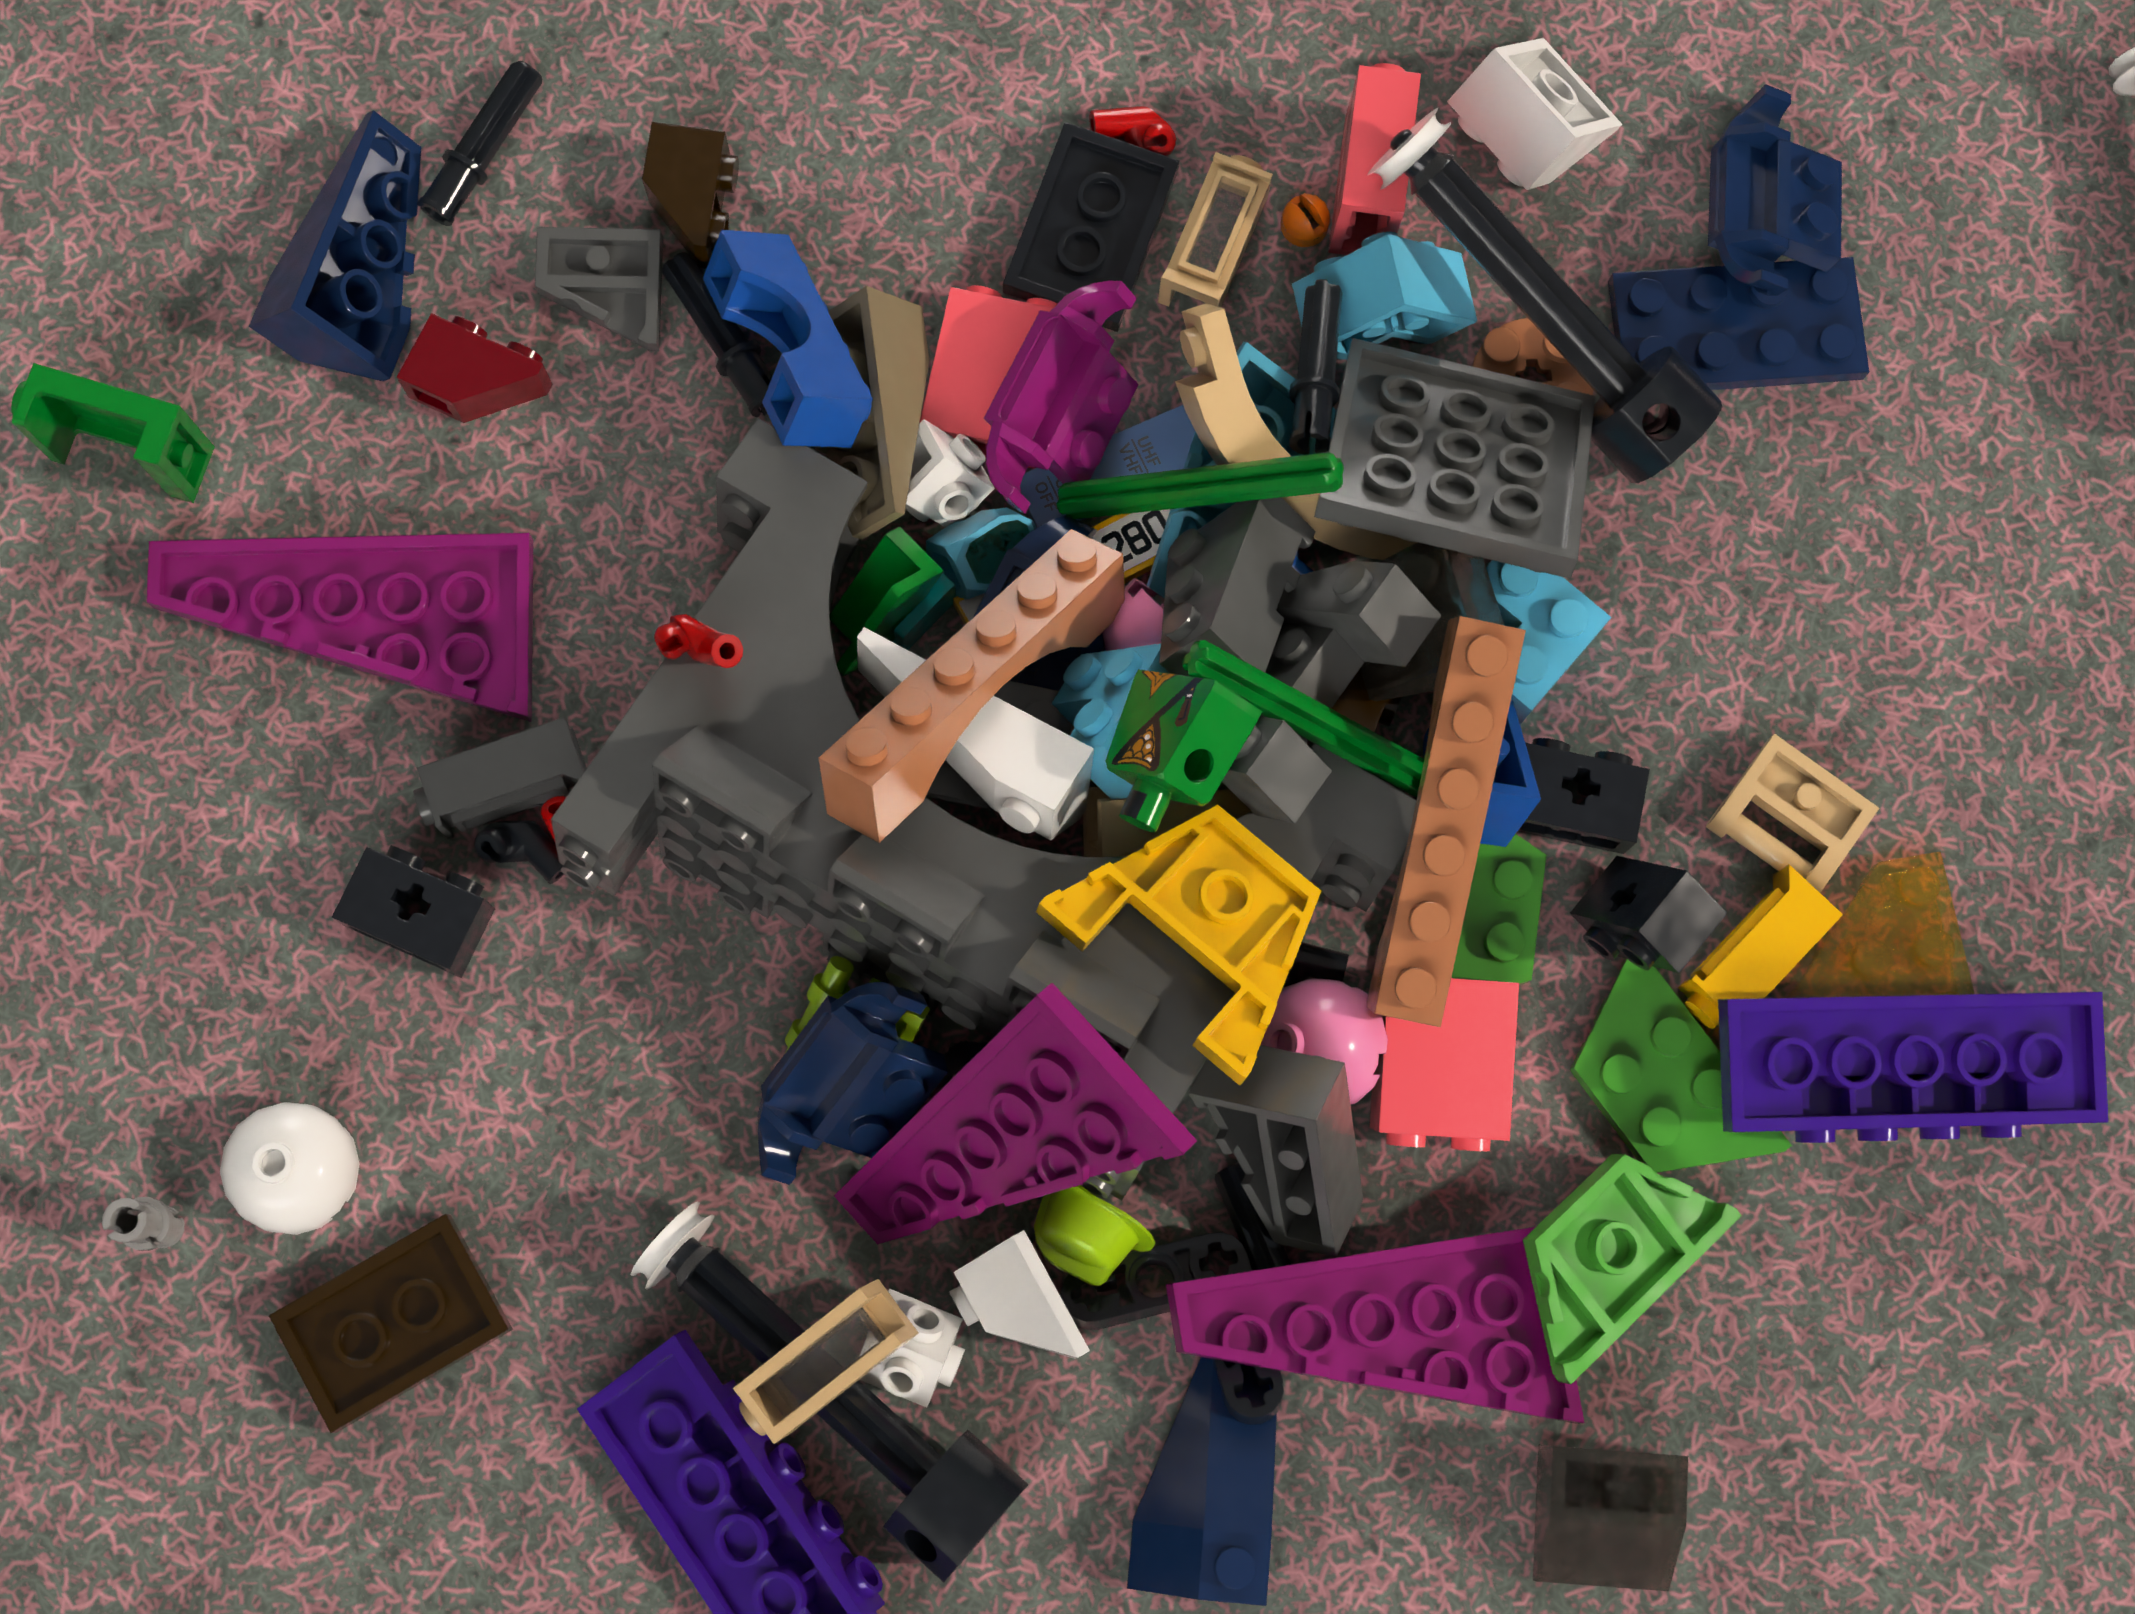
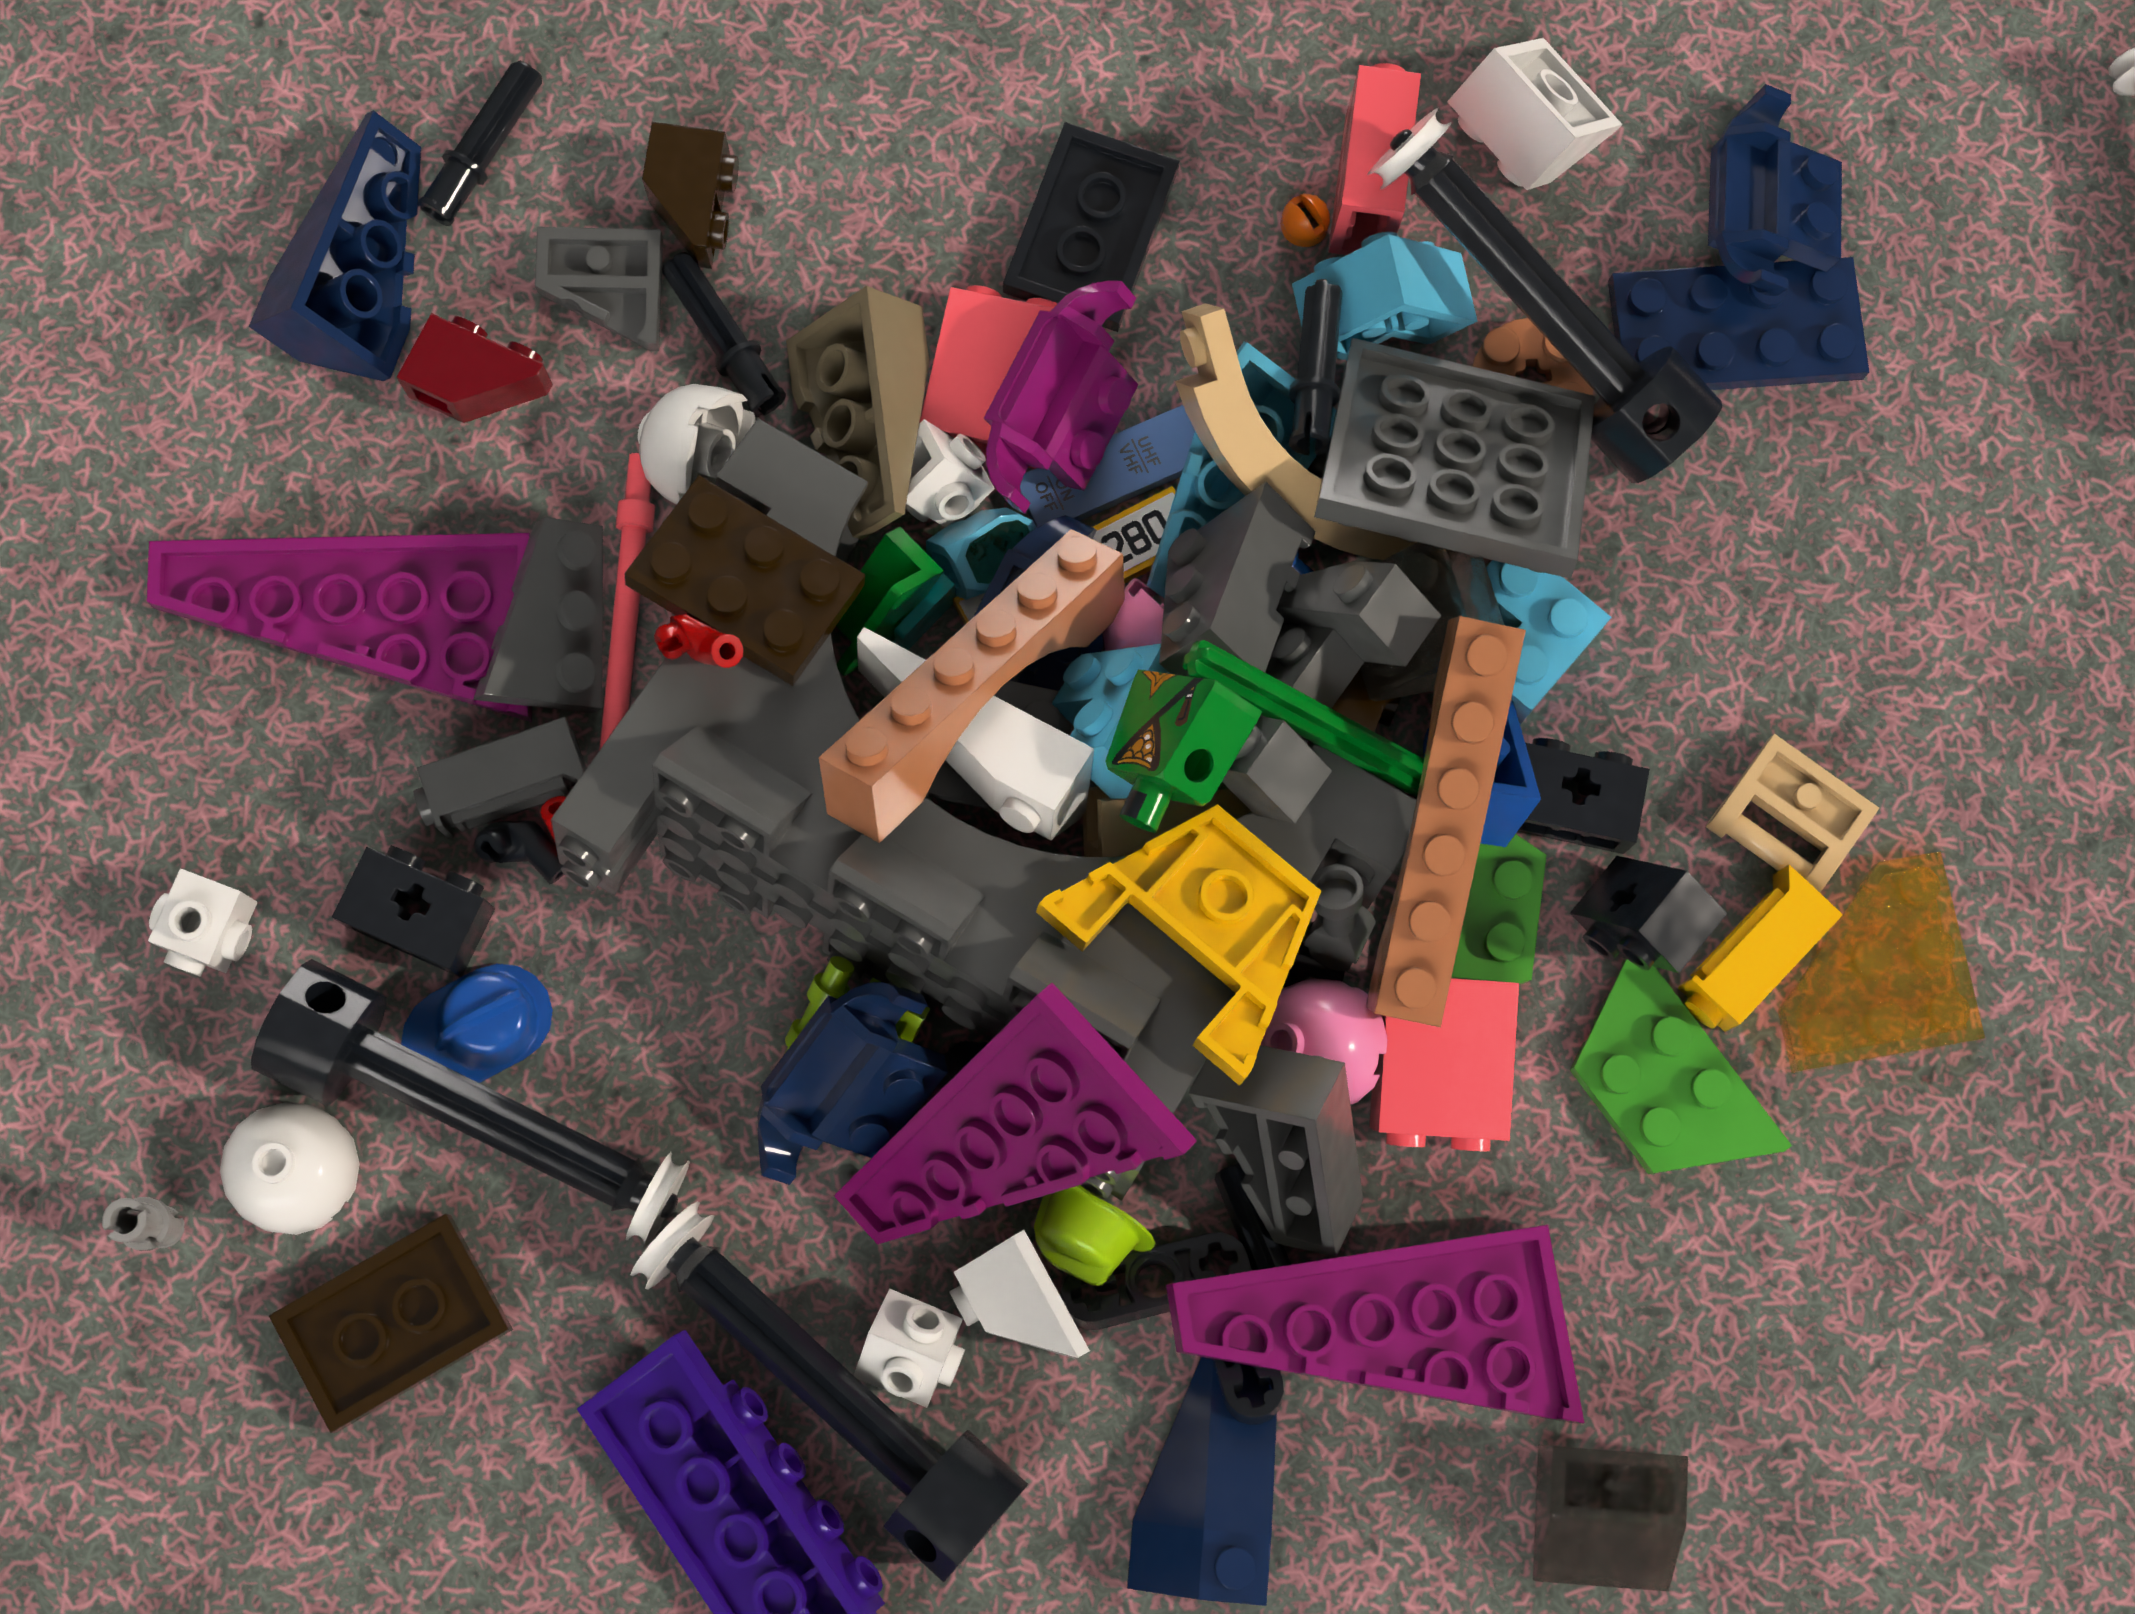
green panel [11,363,215,503] -> none
blue arch [703,230,873,448] -> none
tan window [733,1279,919,1444] -> none
green axle [1056,452,1344,519] -> none
red arm [1089,106,1177,157] -> none
tan window [1158,152,1273,307] -> none
bright green wing [1523,1154,1742,1384] -> none
dark purple plate [1718,992,2109,1143] -> none
none -> white brick [148,868,258,977]
none -> black piece [251,959,690,1249]
none -> blue piece [401,964,553,1083]
none -> dark grey wing [473,517,603,713]
none -> coral bar [599,453,656,751]
none -> dark brown plate [625,475,865,686]
none -> white cylinder [638,384,756,505]
none -> dark grey leg [1303,864,1376,971]

